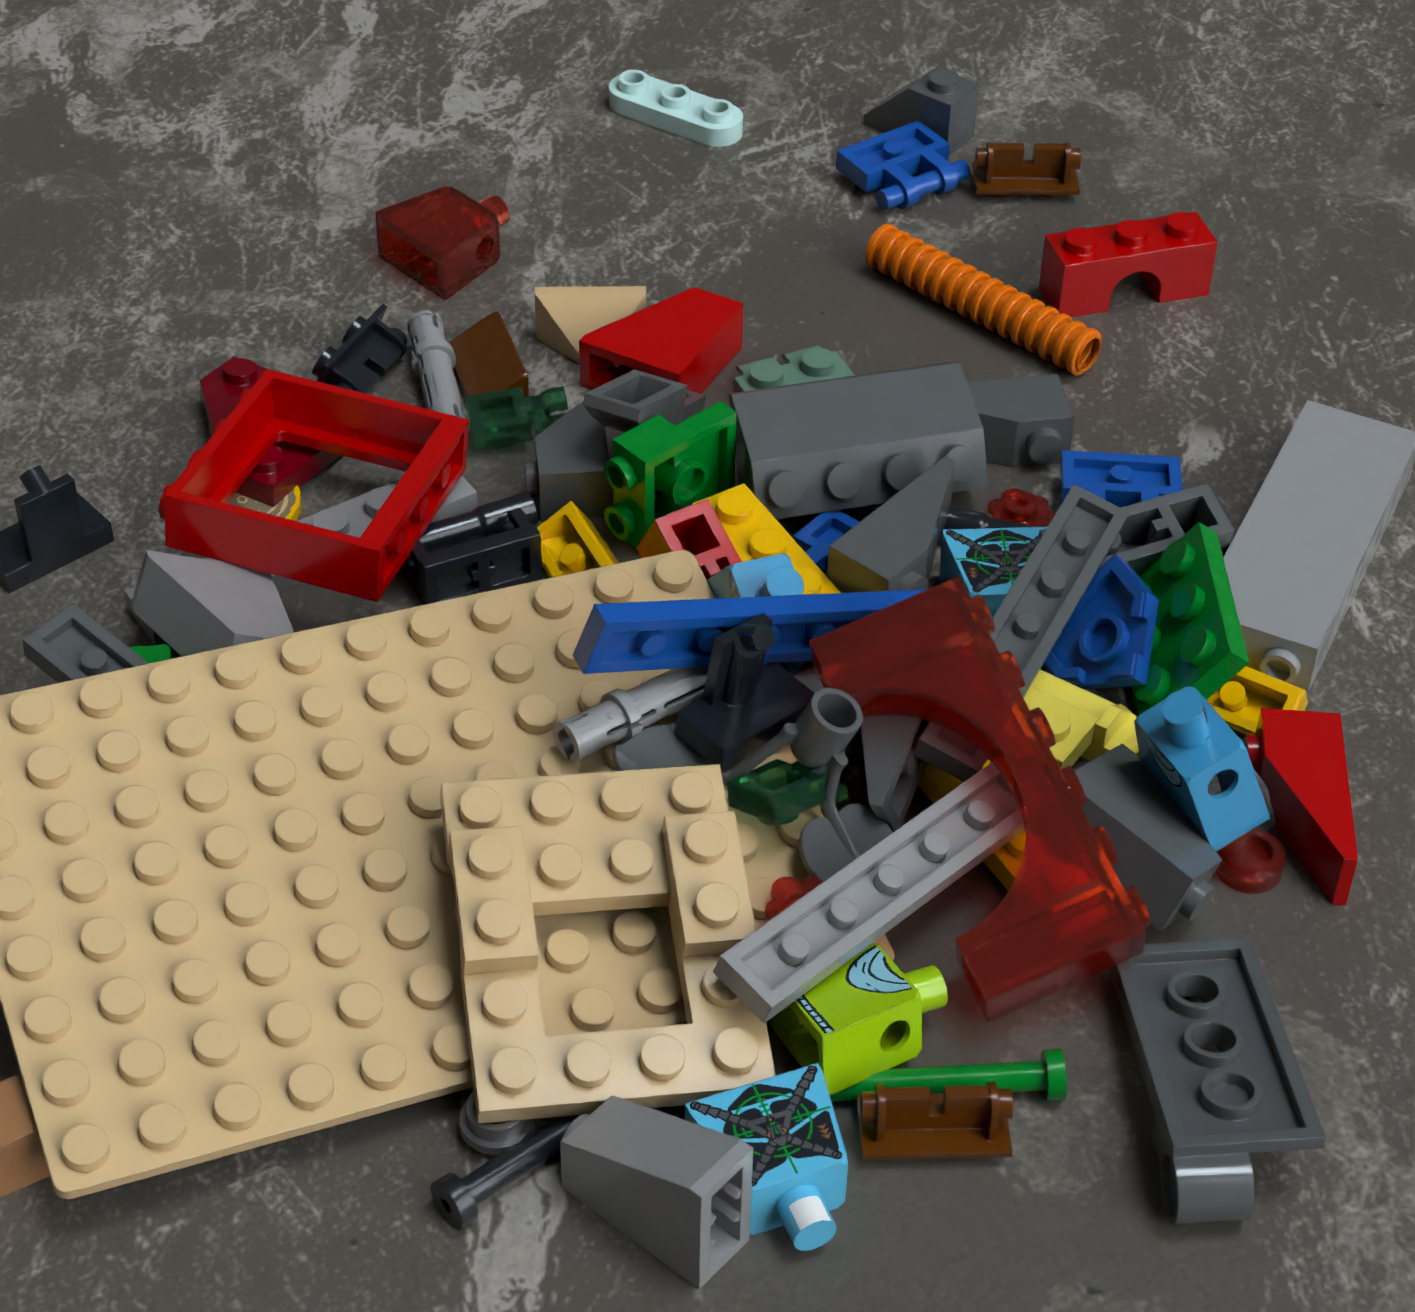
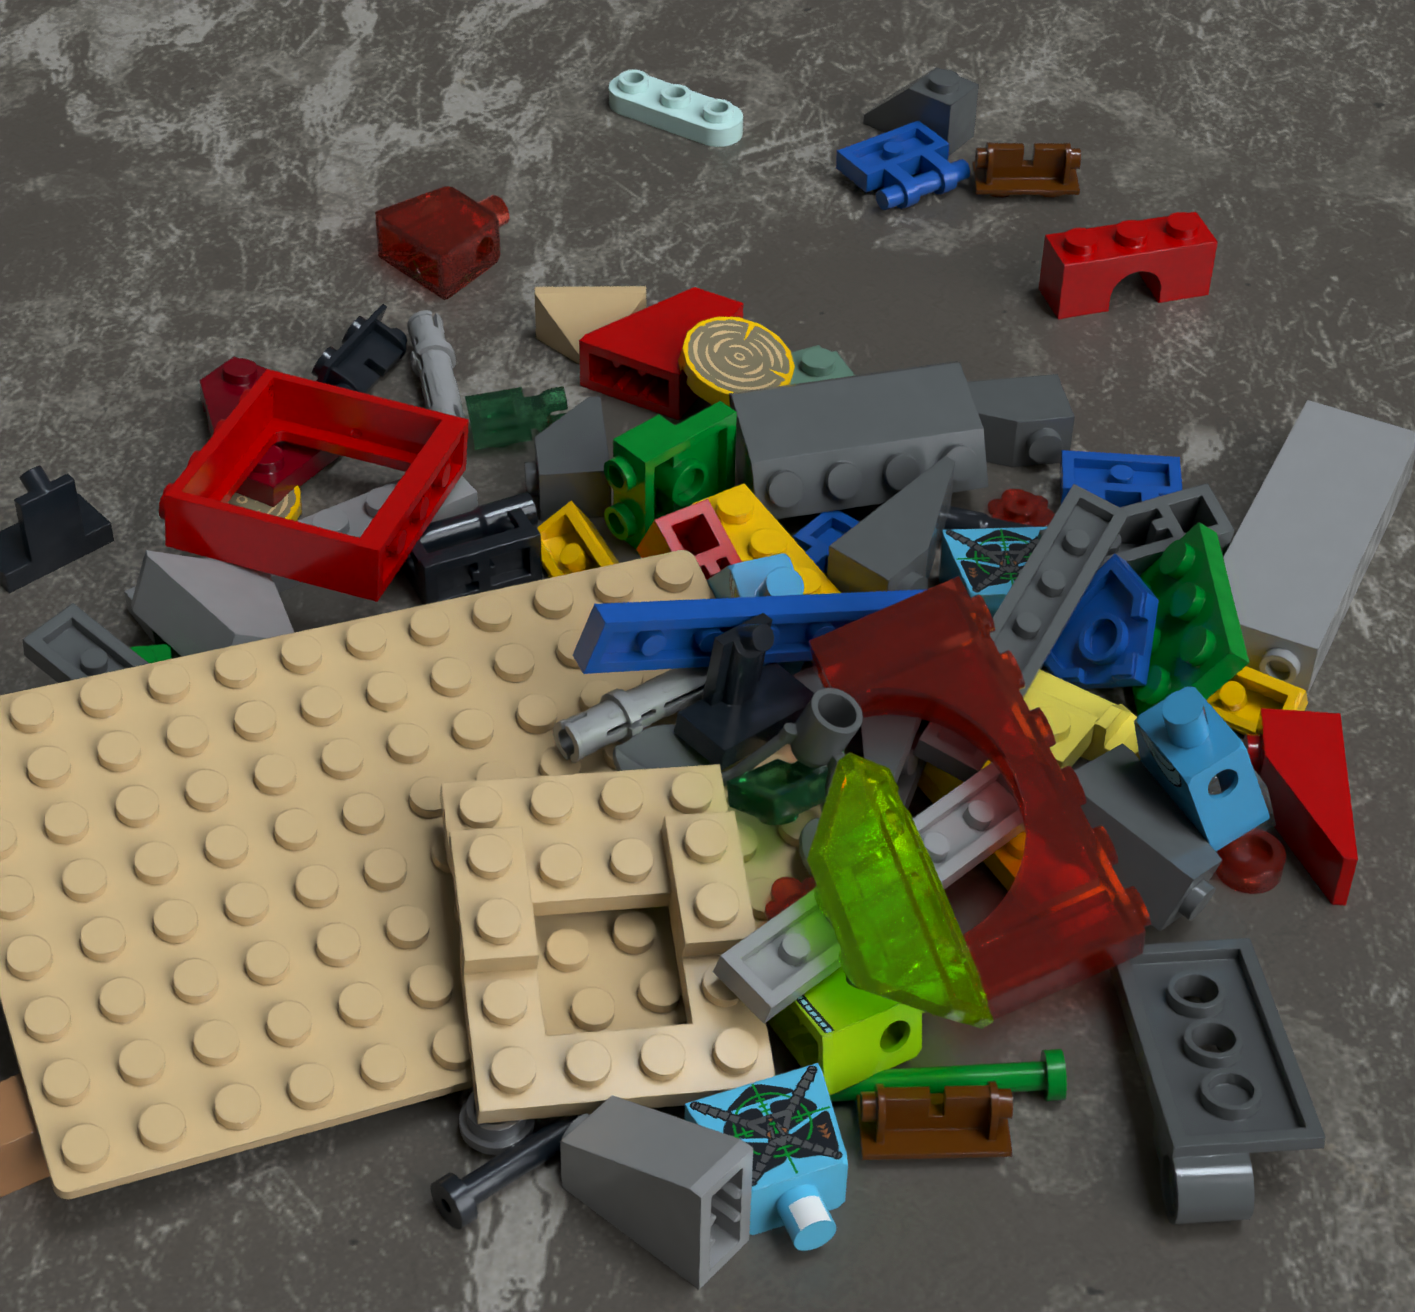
reddish brown slope [449,311,529,418] -> none
dark grey slope [583,369,706,432] -> none
orange piece [865,223,1102,376] -> none
none -> tile [678,316,795,407]
none -> clear neon green wedge [807,752,994,1029]

